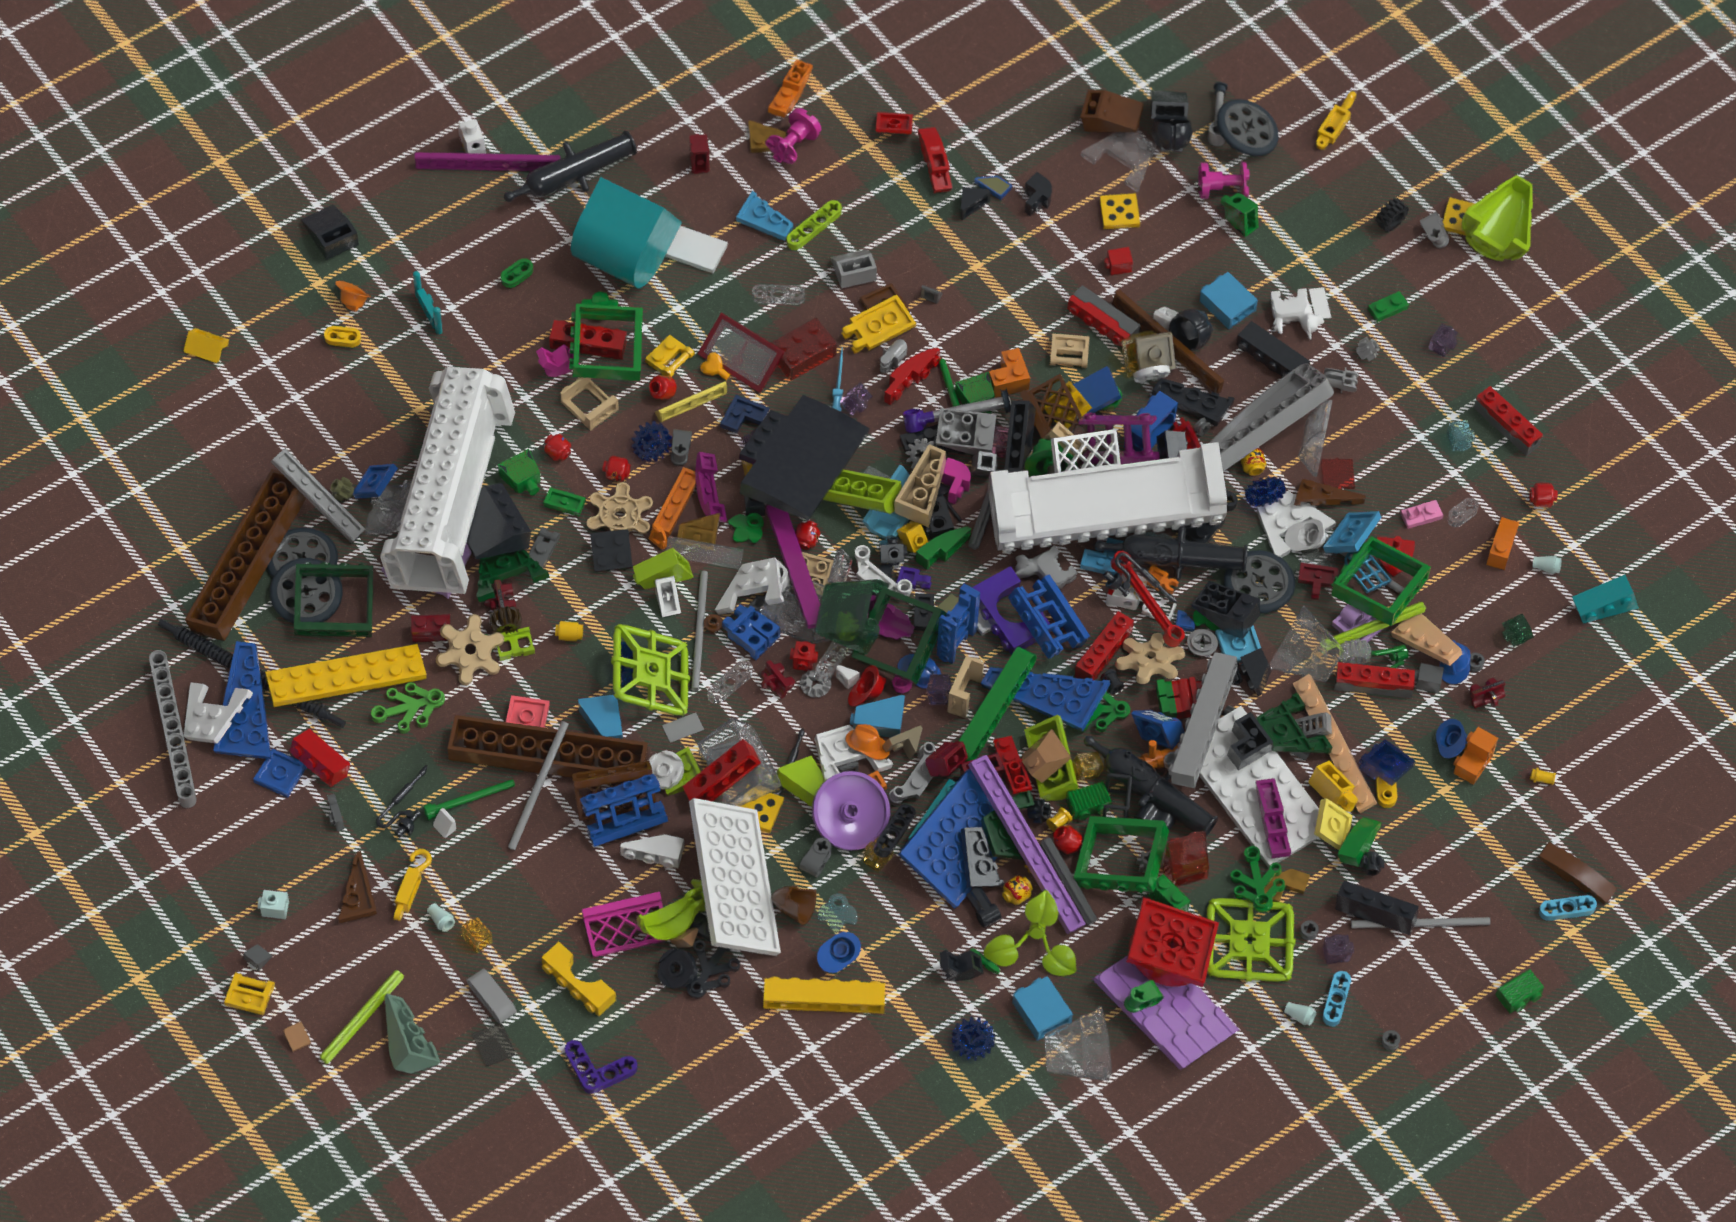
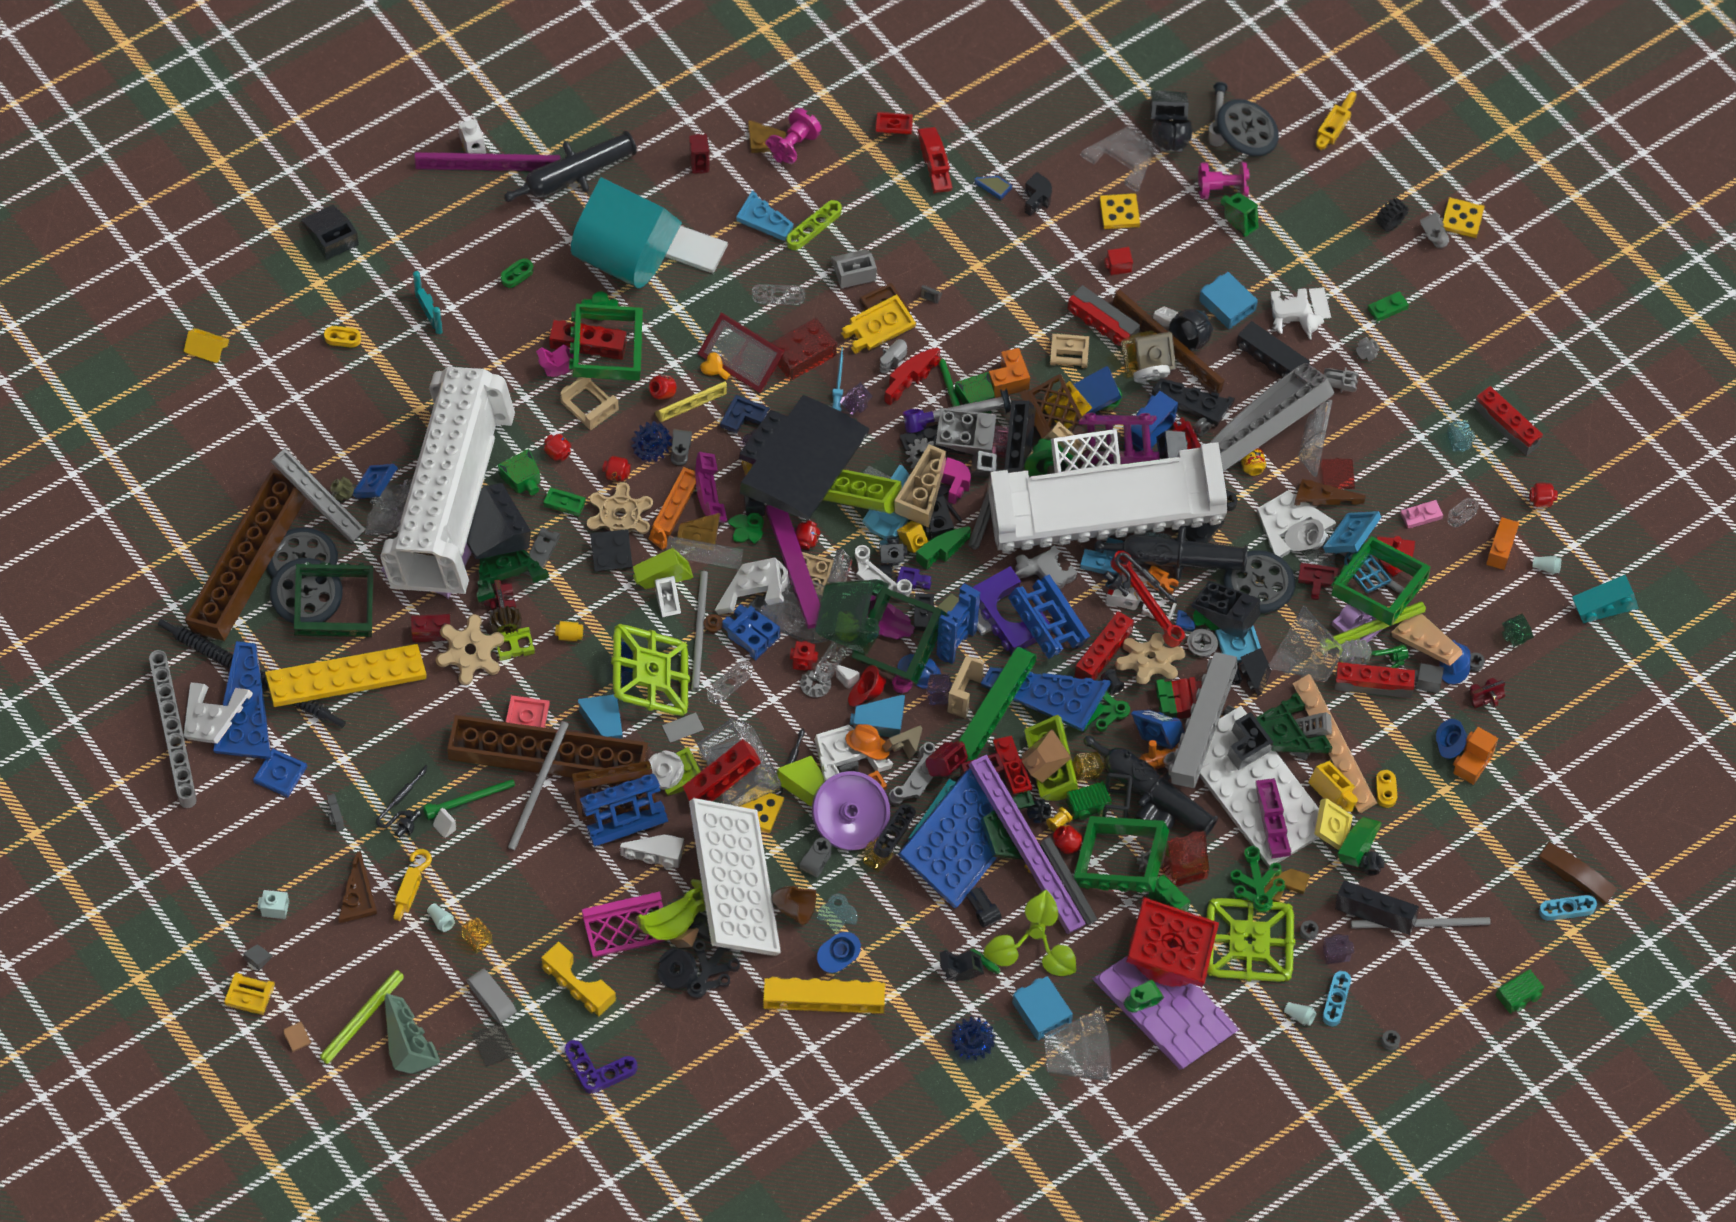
red brick [289,729,350,787] -> none
orange piece [335,281,371,312] -> none
bright green plant [371,682,445,734] -> none
yellow plate [645,335,695,377] -> none
dark red hips [761,660,795,699] -> none
orange slope [768,60,813,118] -> none
black slope [960,187,991,221] -> none
wing [961,827,1004,888] -> none
yellow head [1002,876,1033,905] -> none
reddish brown slope [1080,90,1144,133] -> none
clear blue gear [1244,476,1286,507] -> none
clear blue plate [1359,739,1416,786] -> none
clear purple brick [1428,323,1458,357] -> none
lime cone [1462,175,1533,261] -> none
yellow pin [1530,768,1556,785] -> none

